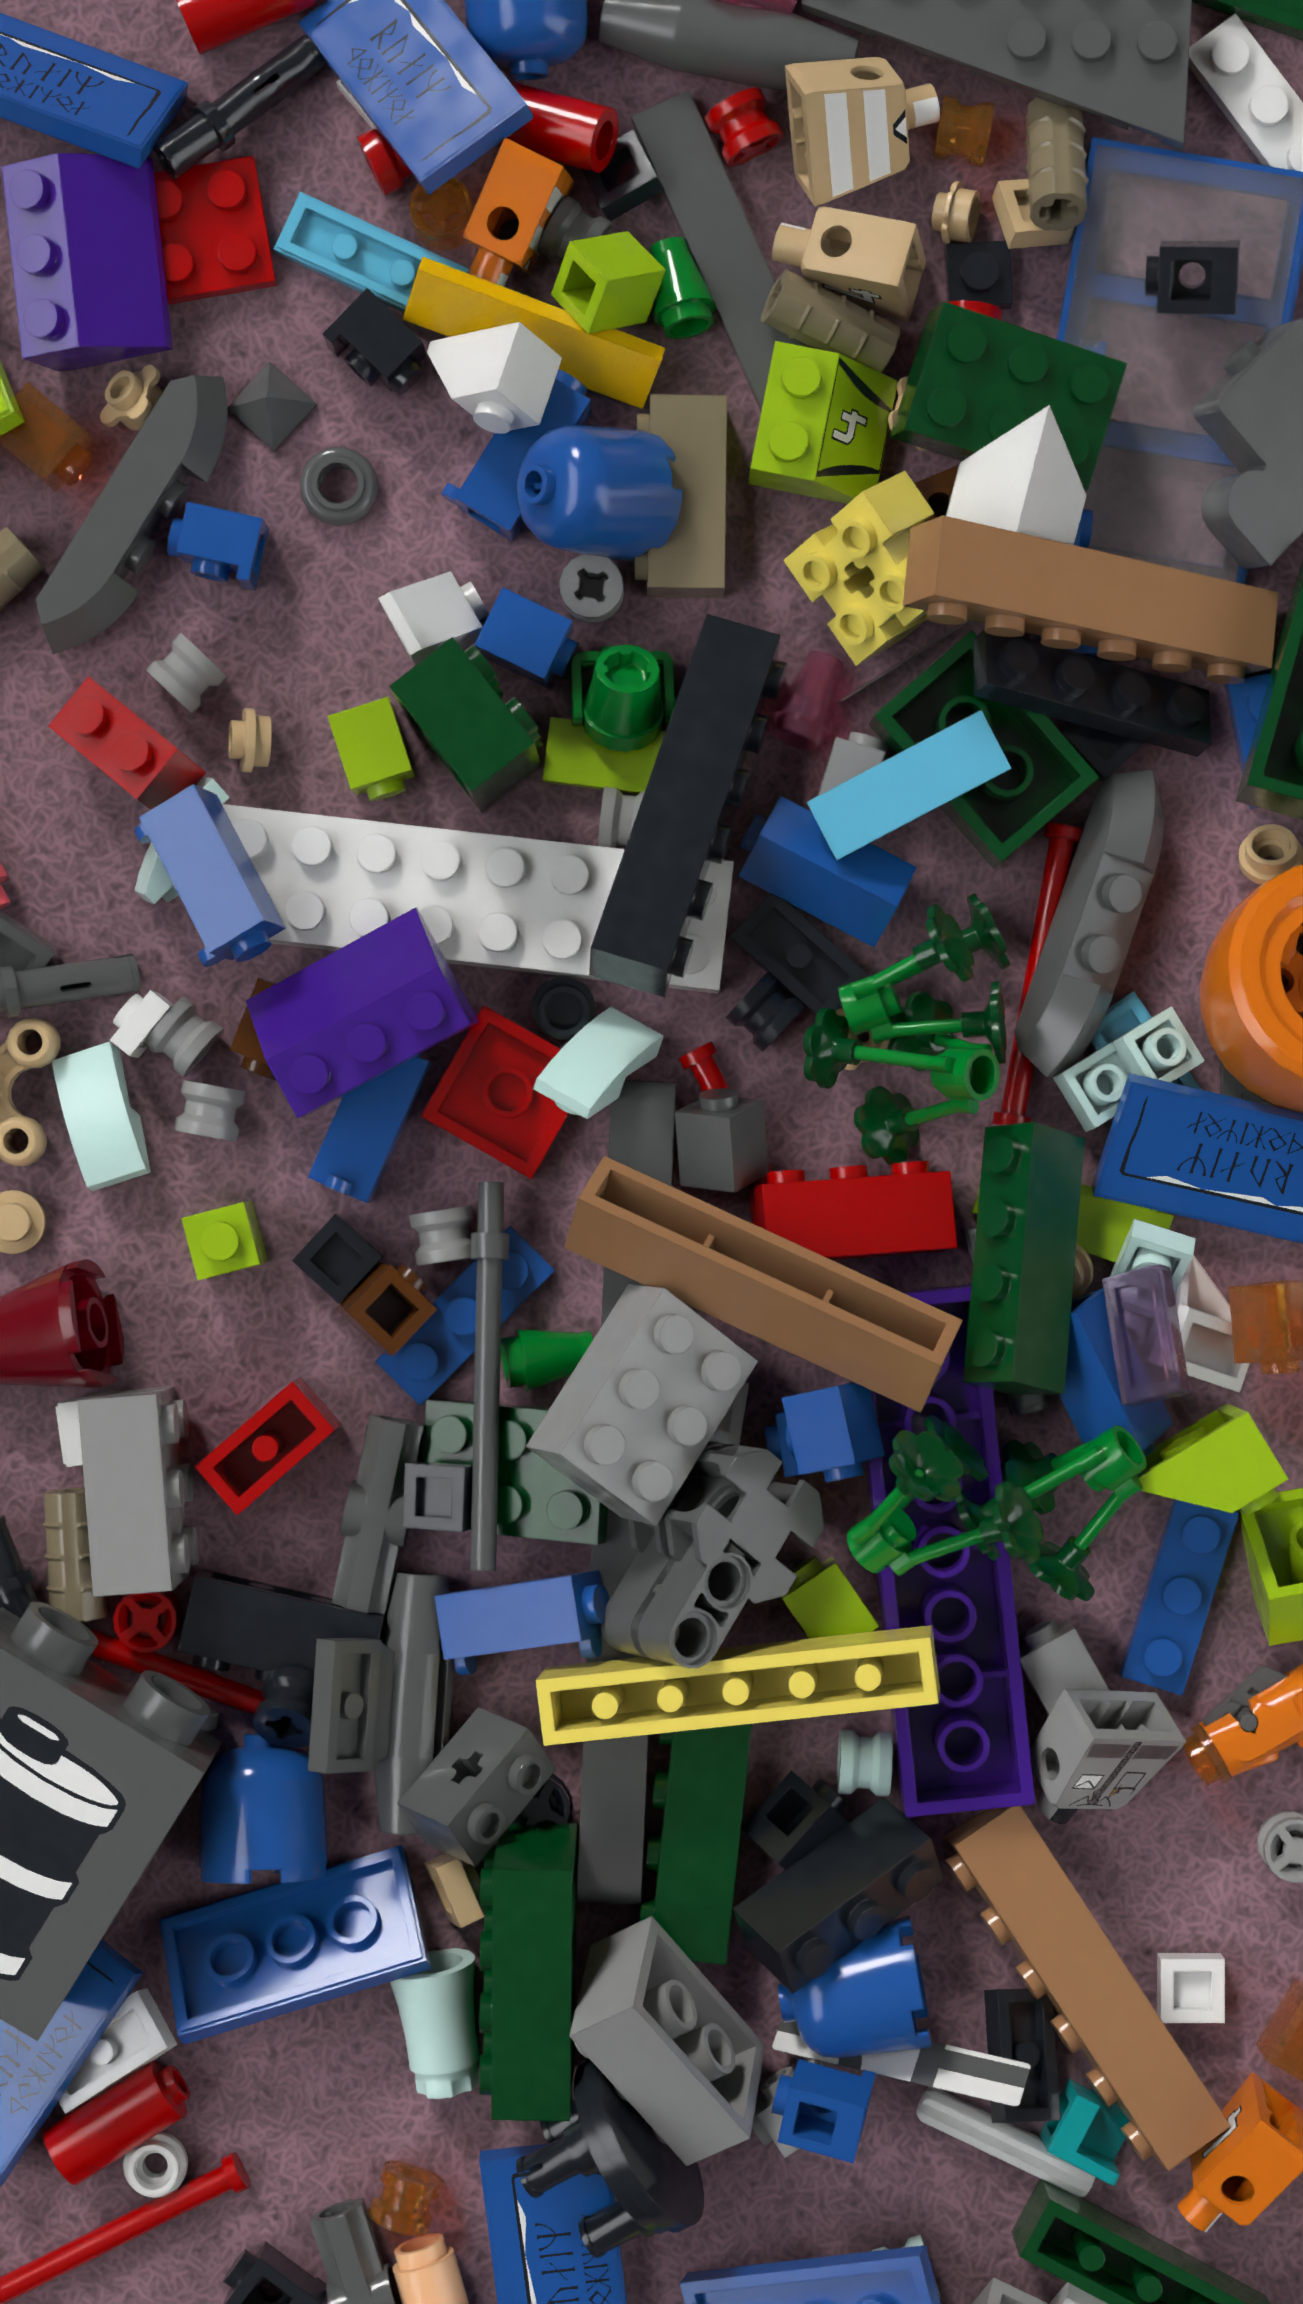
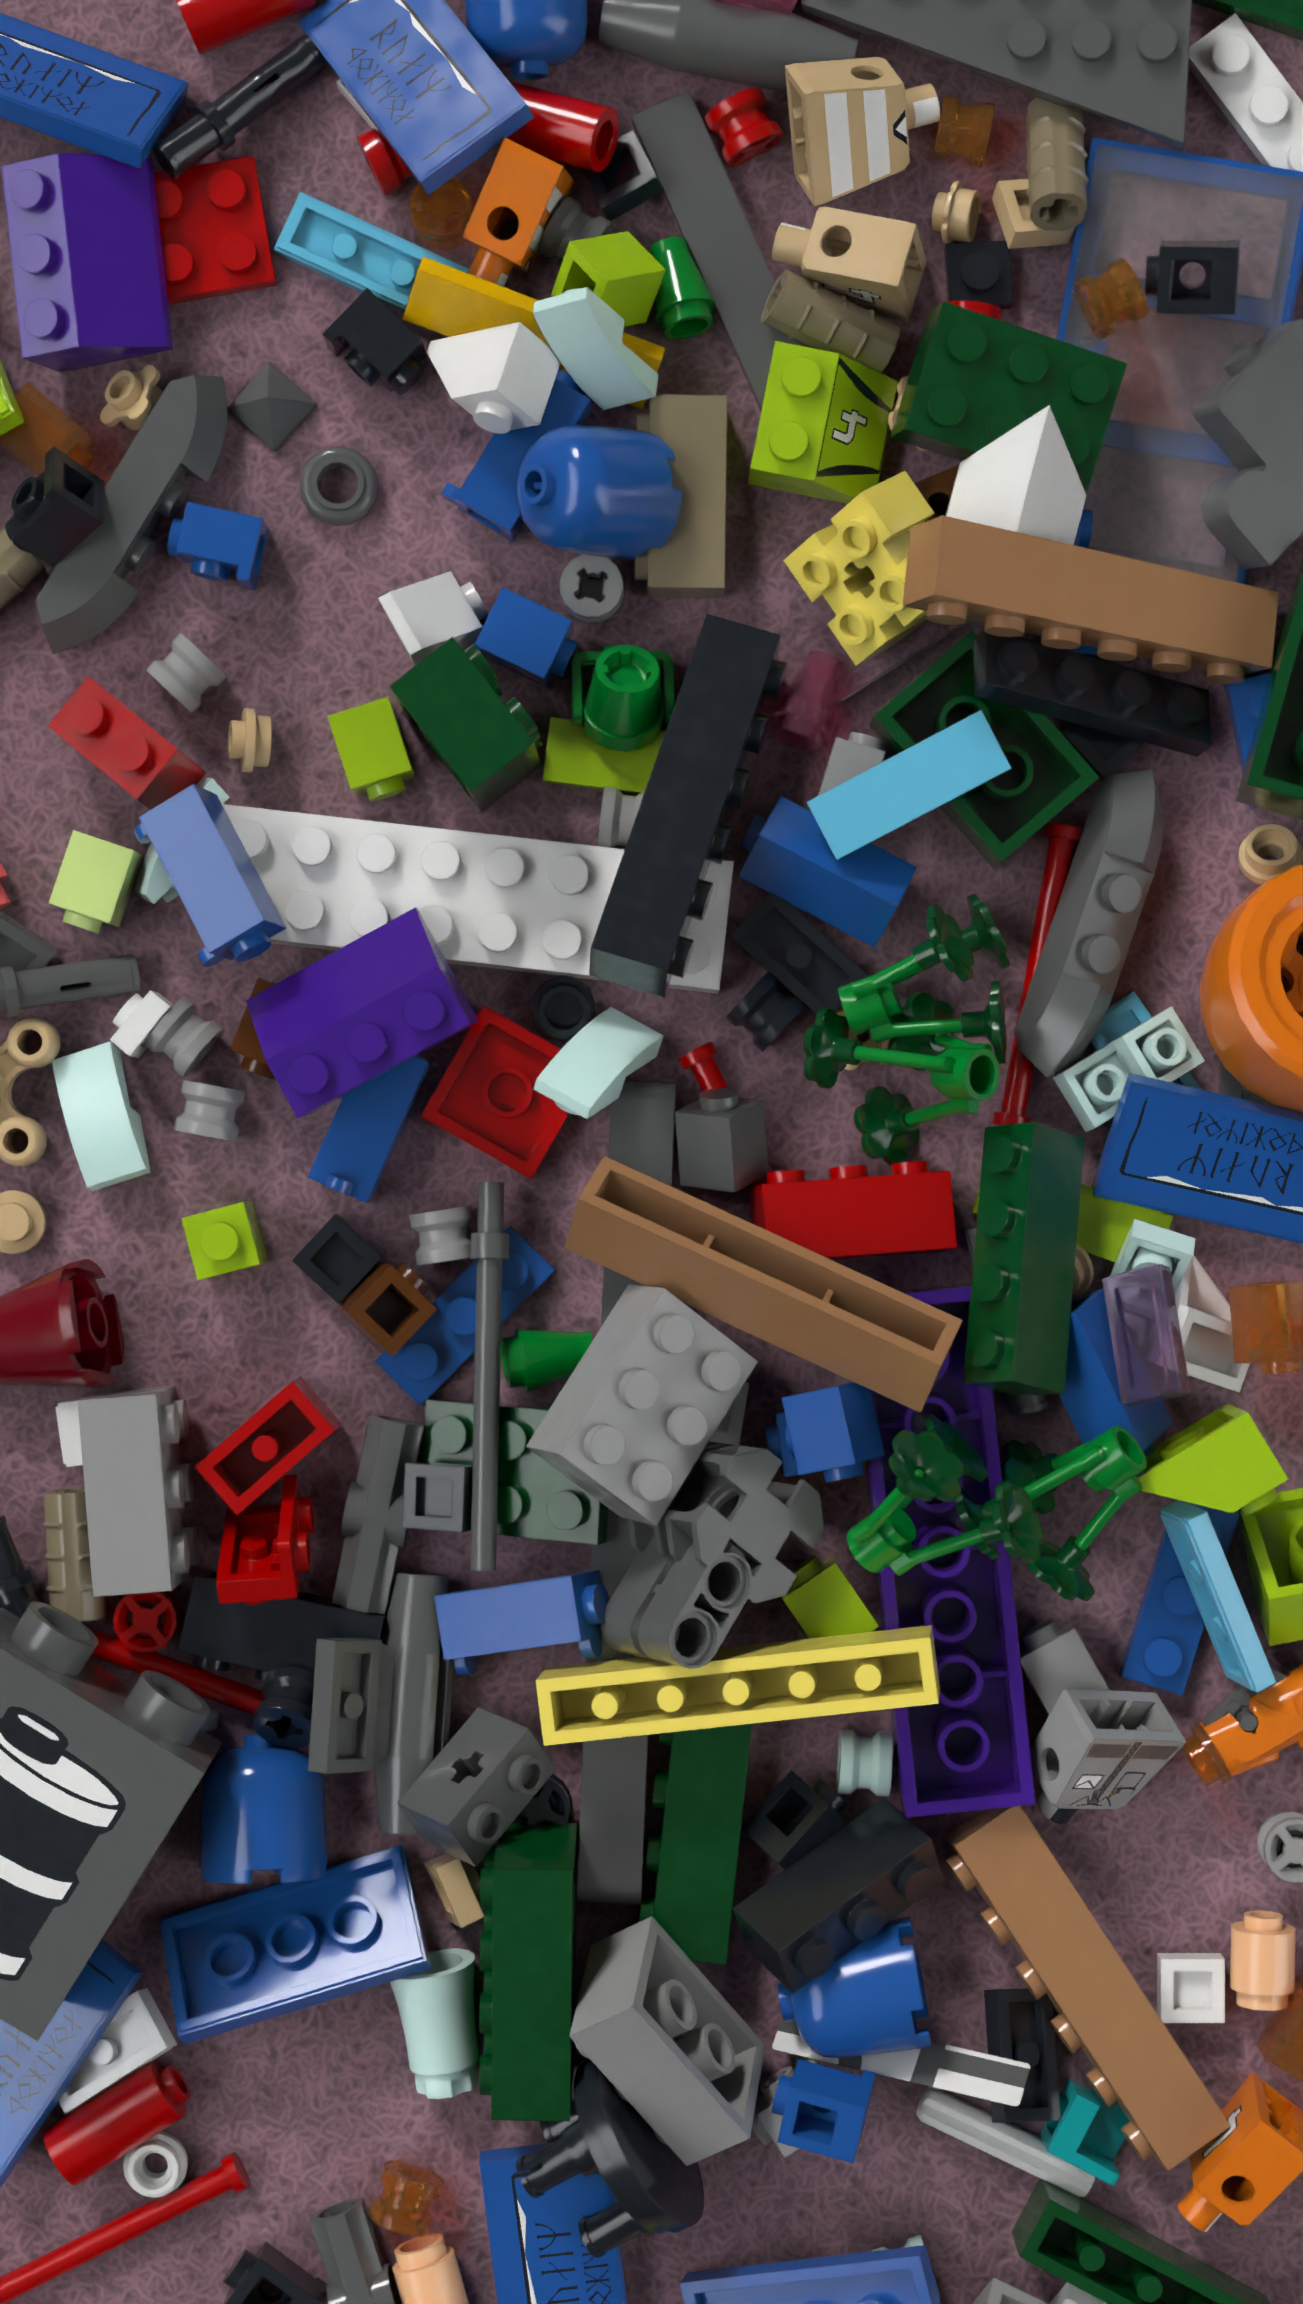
none -> black brick [5,446,104,567]
none -> yellowish green brick [49,830,143,934]
none -> red bracket [216,1474,315,1605]
none -> light aqua slope [533,287,659,410]
none -> clear orange wheel [1074,257,1149,340]
none -> medium azure tile [1160,1500,1276,1693]
none -> light nougat brick [1230,1910,1296,2011]

